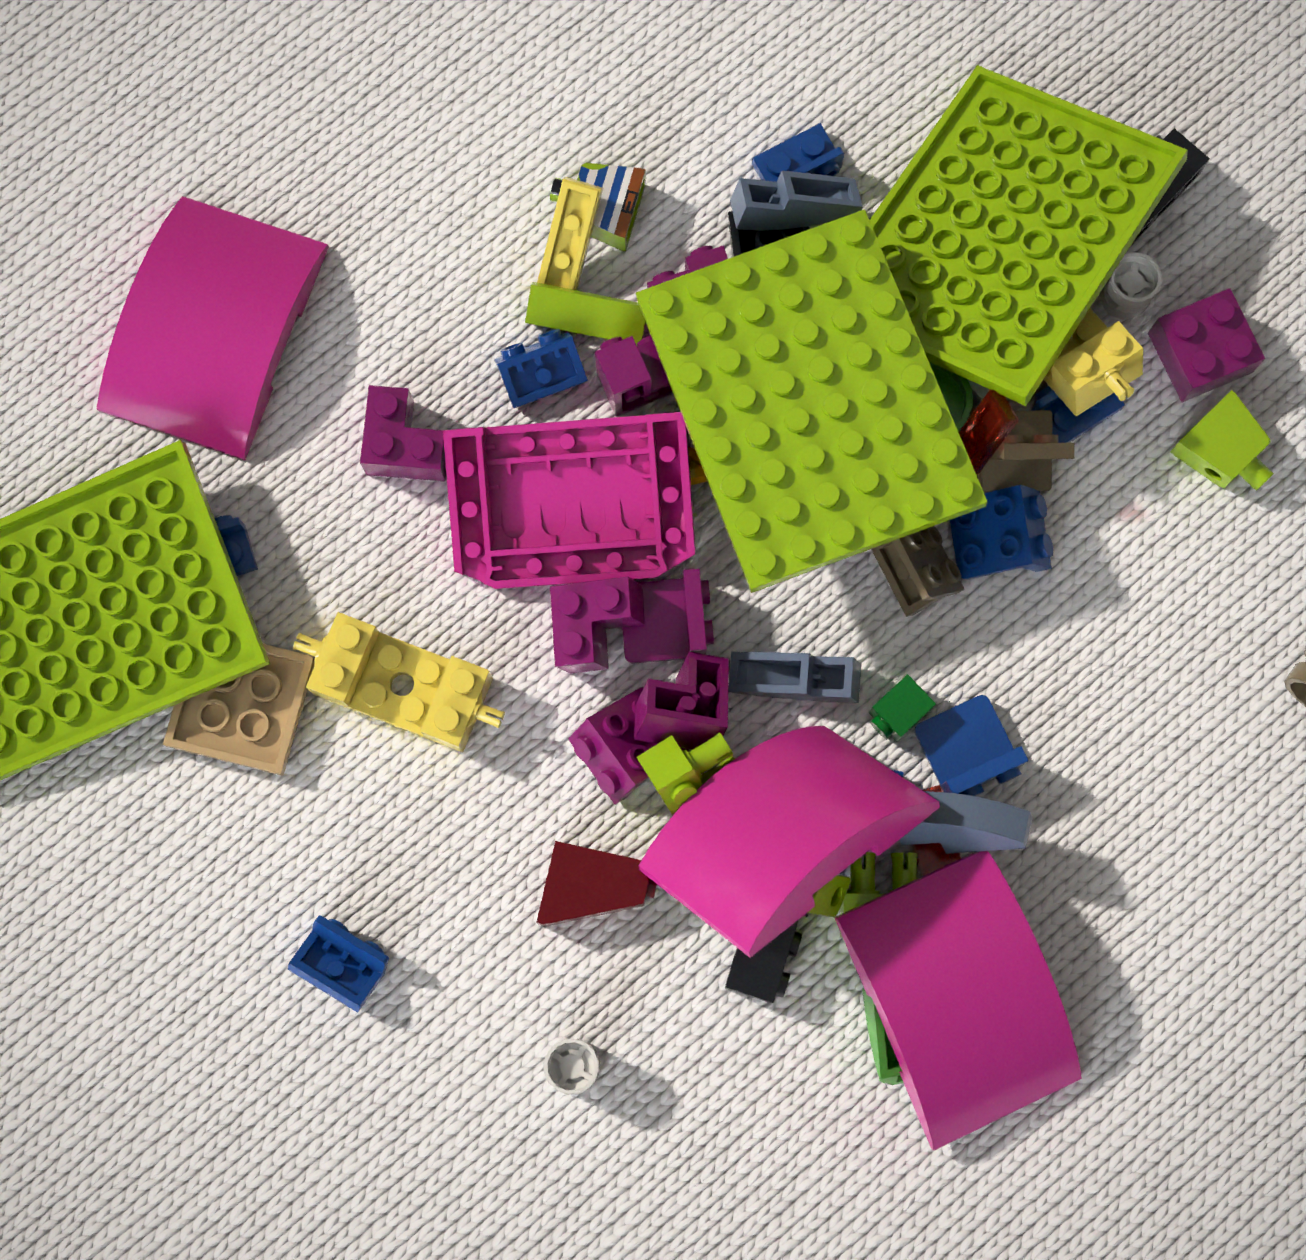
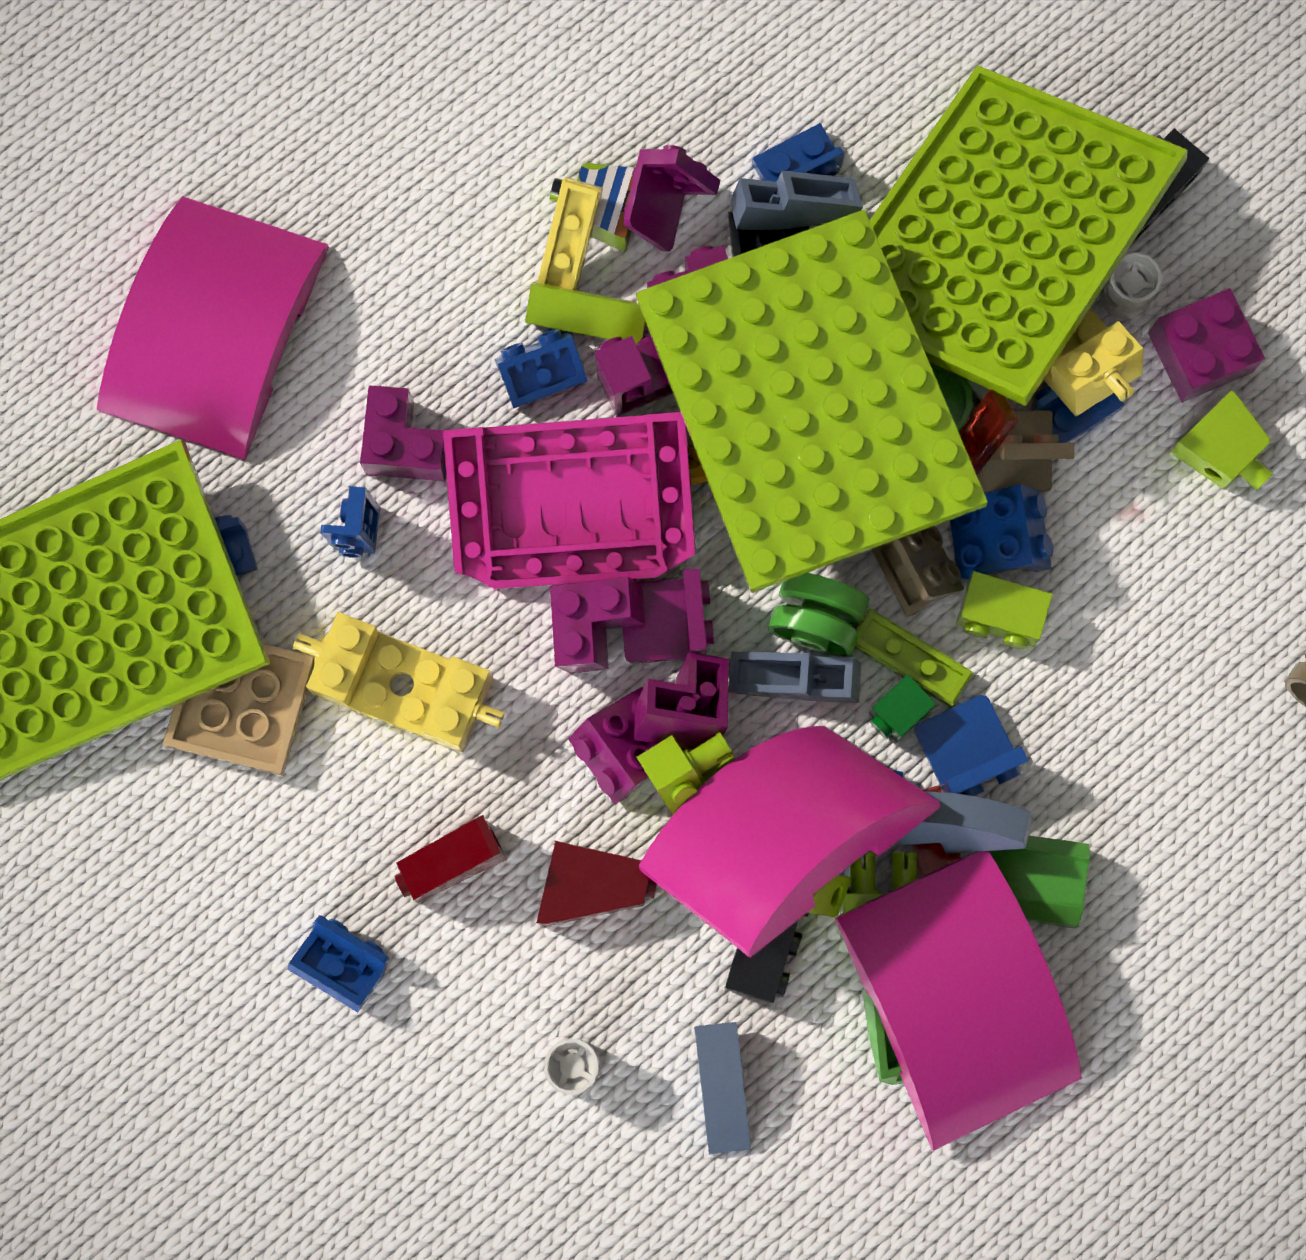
none -> blue bracket [320,486,380,558]
none -> dark red slope [394,815,507,903]
none -> magenta bracket [624,145,721,251]
none -> sand blue slope [694,1022,751,1154]
none -> bright green wheel [768,573,870,657]
none -> lime tile [855,608,974,708]
none -> lime brick [955,571,1052,650]
none -> bright green slope [989,836,1090,928]

